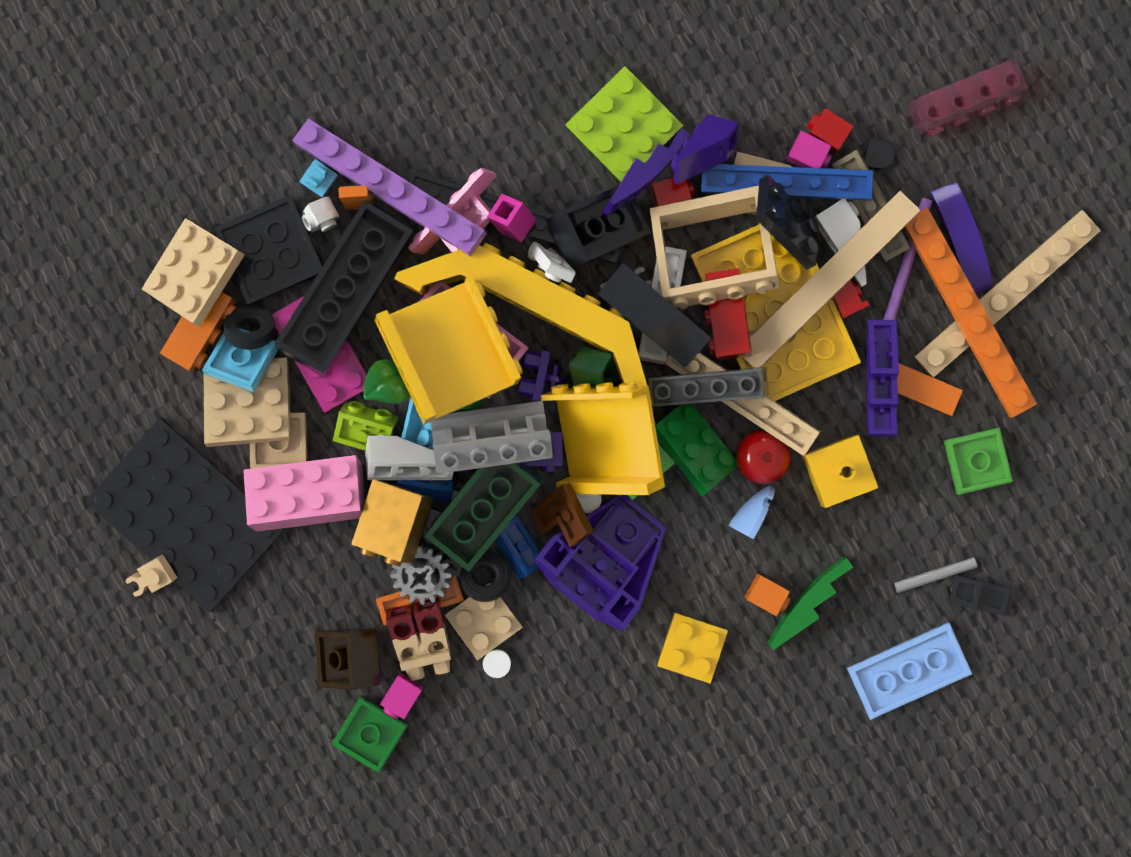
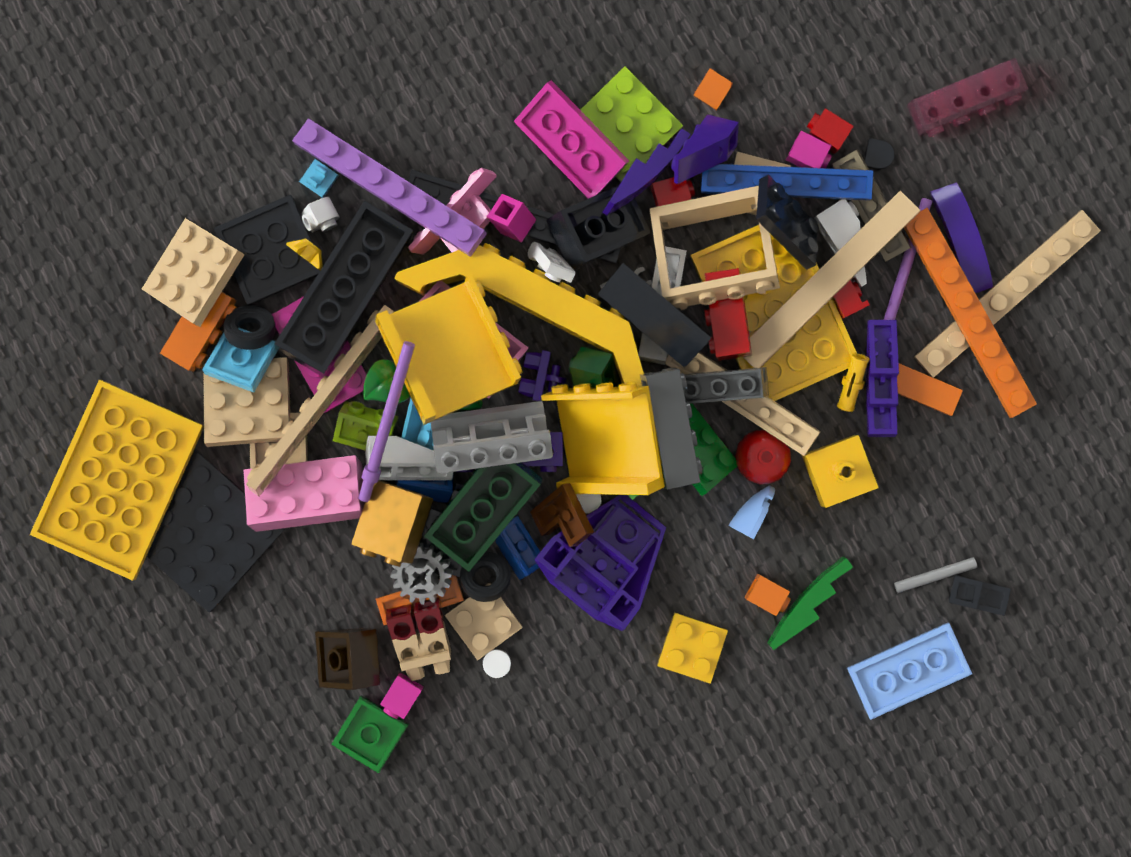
tan plate [125,554,178,596] -> none
orange tile [338,185,374,210] -> none
bright green plate [944,427,1013,495] -> none
none -> yellow plate [30,380,204,581]
none -> tan plate [246,305,394,497]
none -> yellow piece [286,238,322,270]
none -> medium lavender bar [358,341,415,502]
none -> dark pink plate [514,80,630,199]
none -> dark grey brick [640,368,702,490]
none -> orange slope [693,69,733,110]
none -> yellow pin [837,353,869,412]

